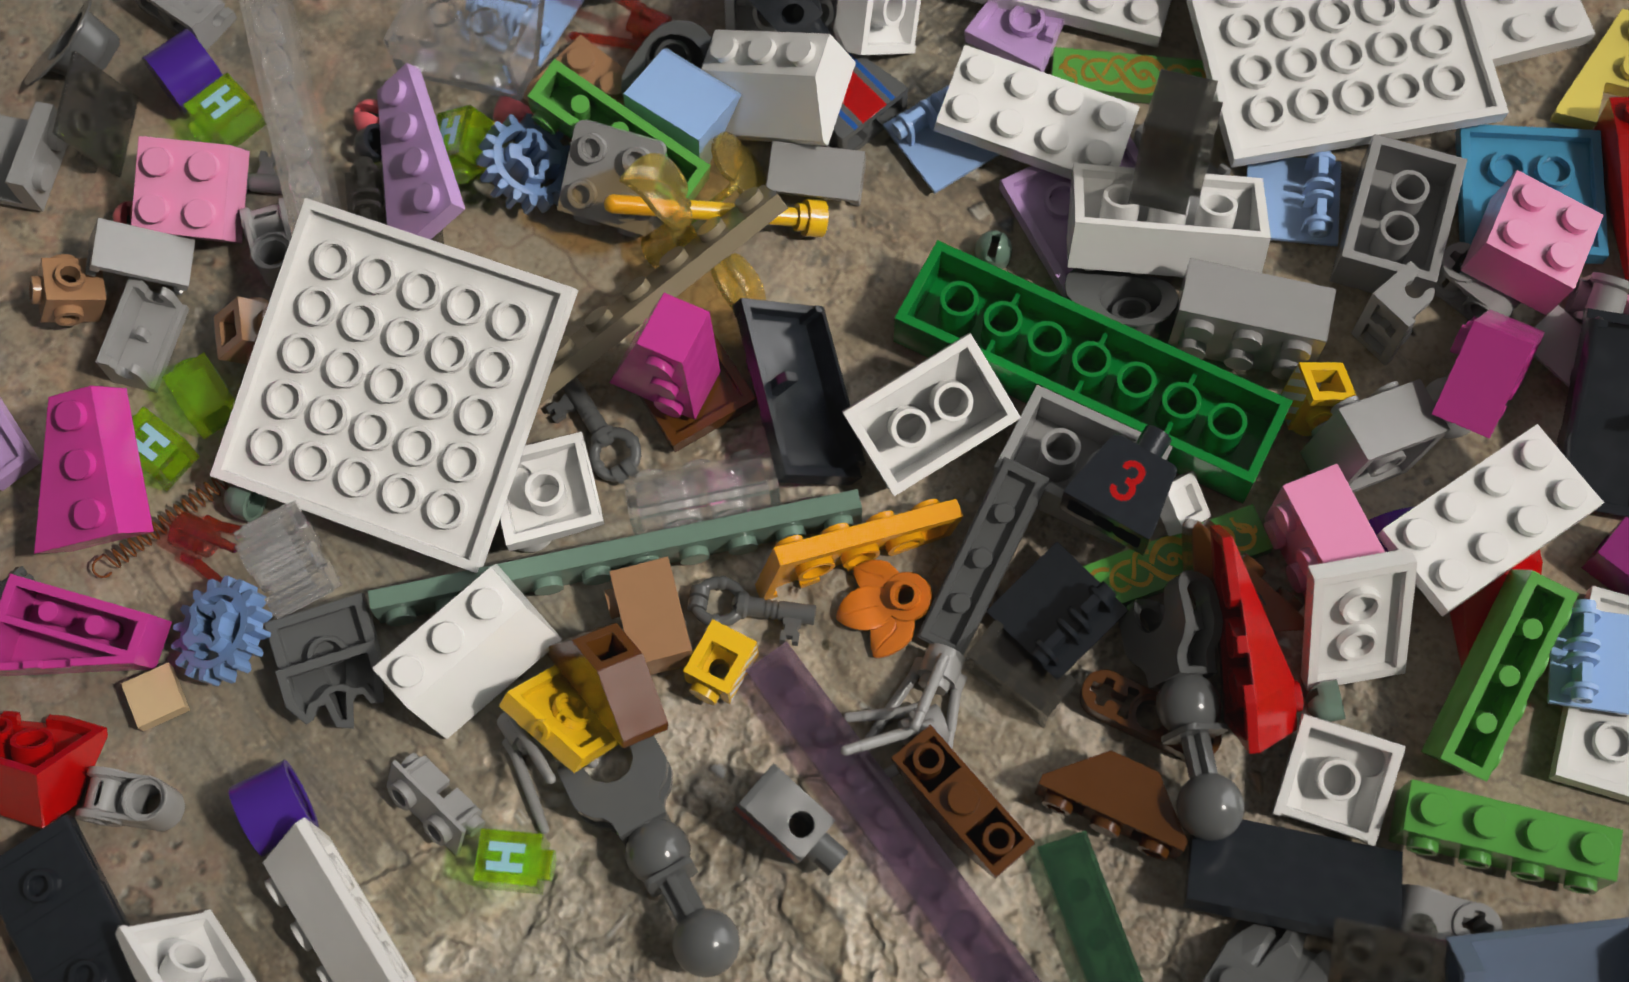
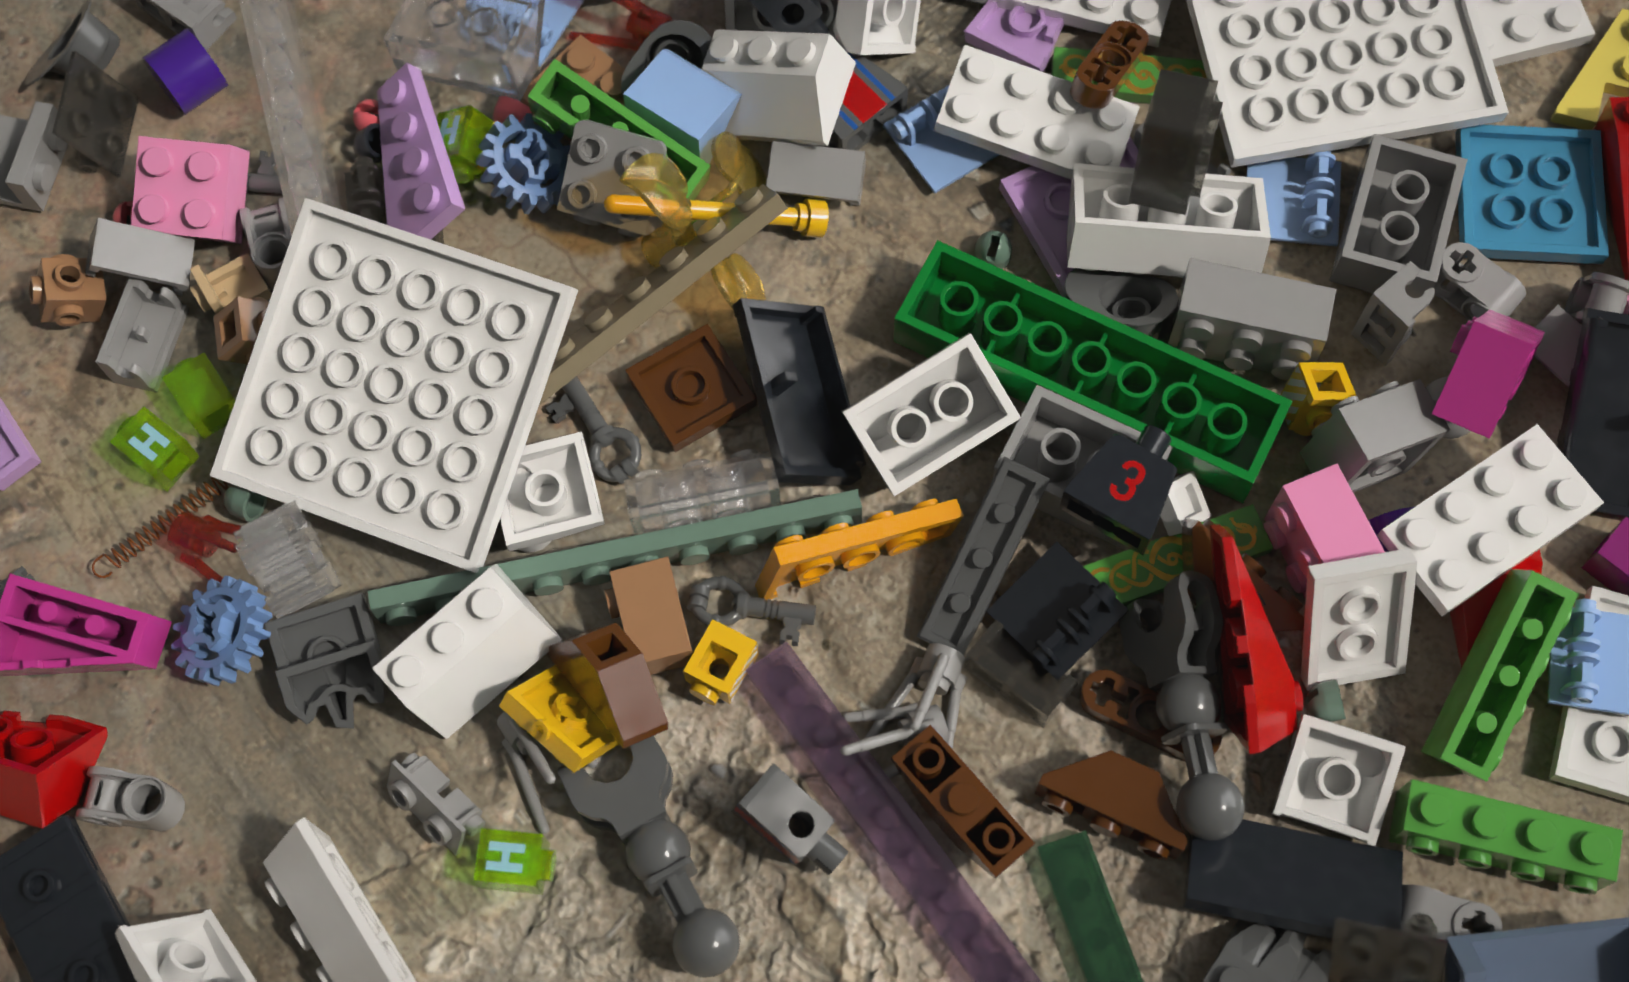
dark pink wedge [34,386,154,554] -> none
tan tile [121,663,190,732] -> none
clear neon green brick [183,73,267,147] -> none
dark purple piece [228,760,319,857] -> none
dark pink wedge [609,293,720,420] -> none
orange plate [836,560,932,658] -> none
bright pink brick [1460,170,1604,315] -> none
none -> tan bracket [190,253,272,314]
none -> reddish brown beam [1070,20,1149,109]

